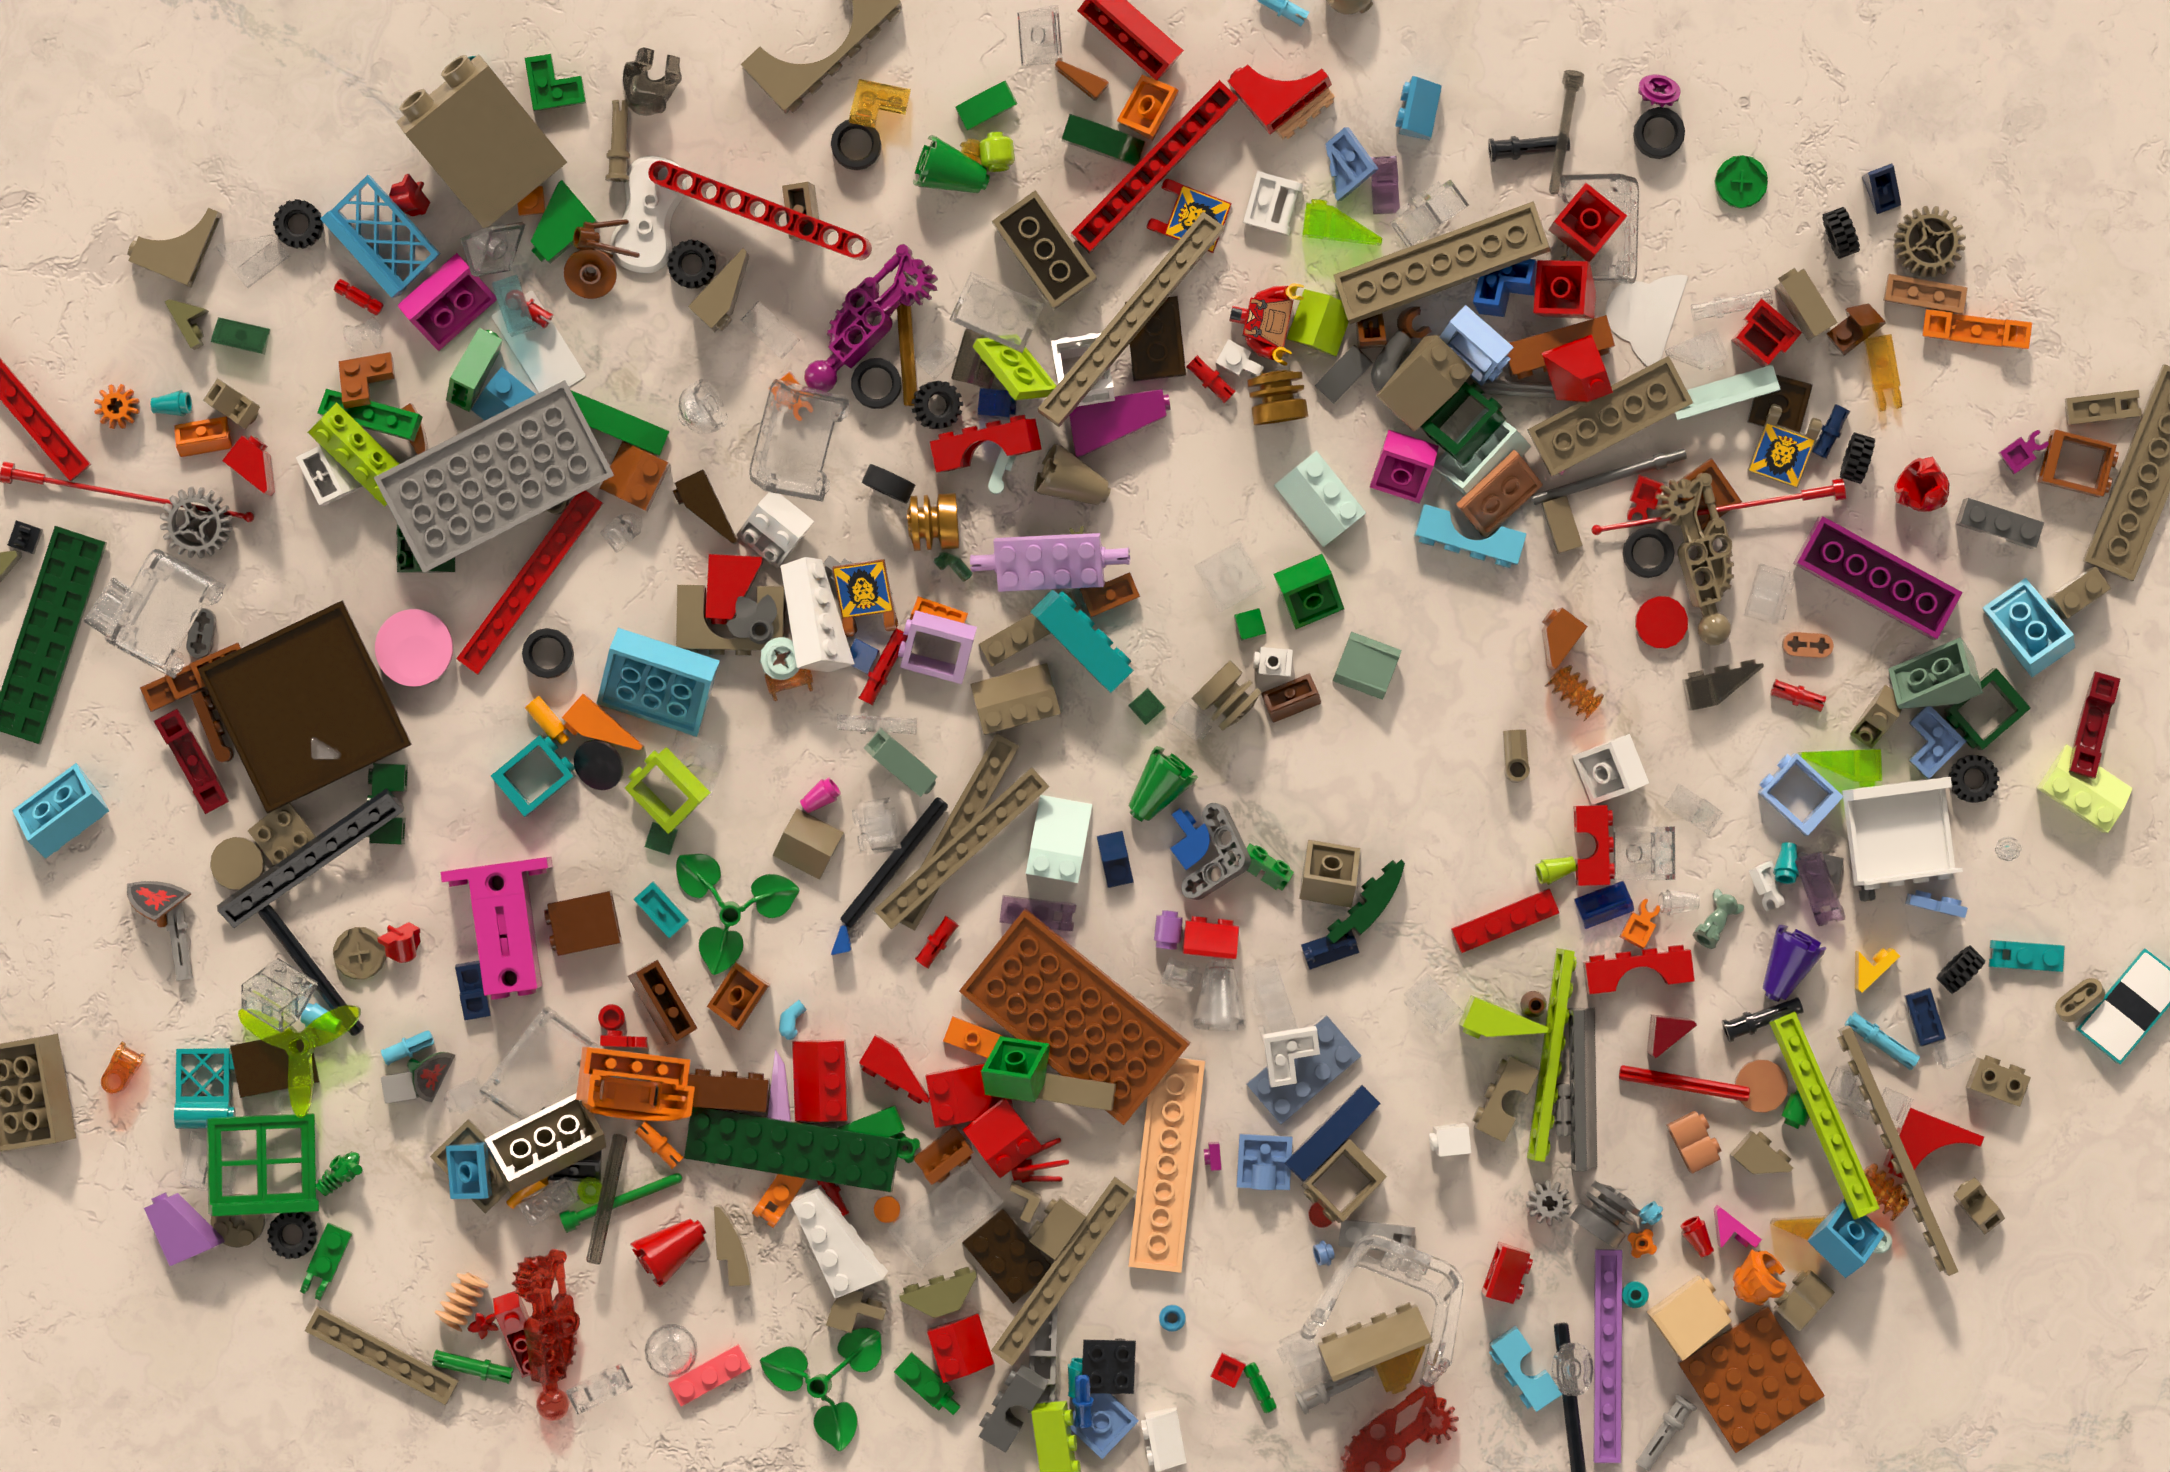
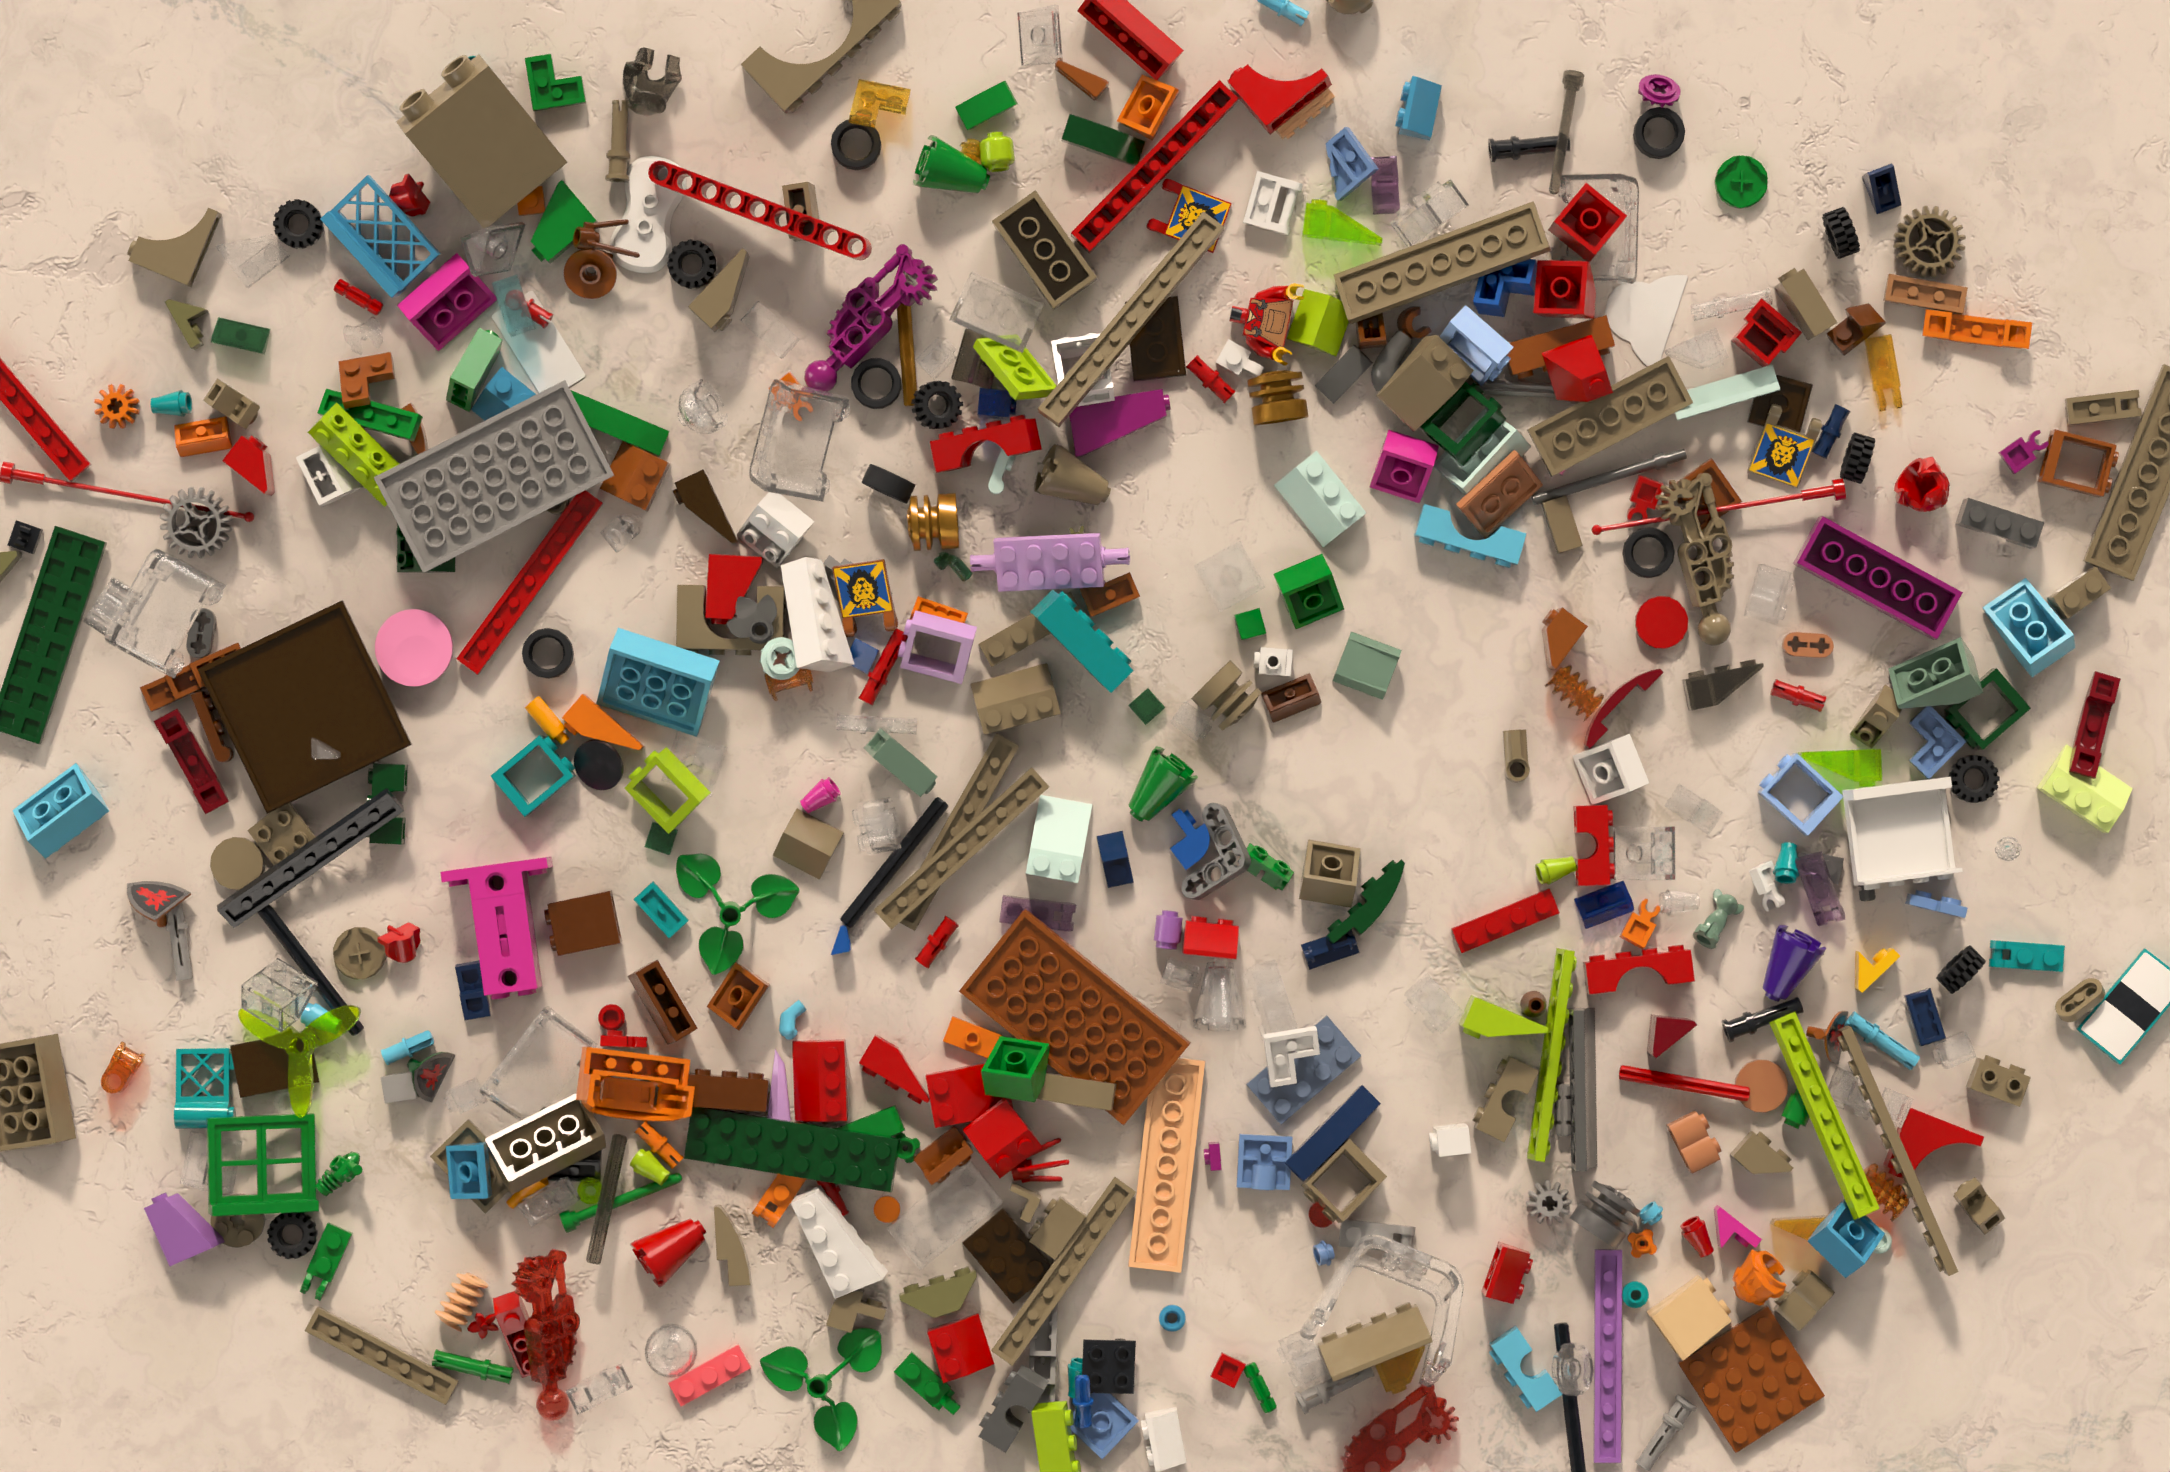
none -> lime cone [630,1149,670,1185]
none -> dark red slope [1584,669,1664,749]
none -> shield [1806,1011,1848,1064]

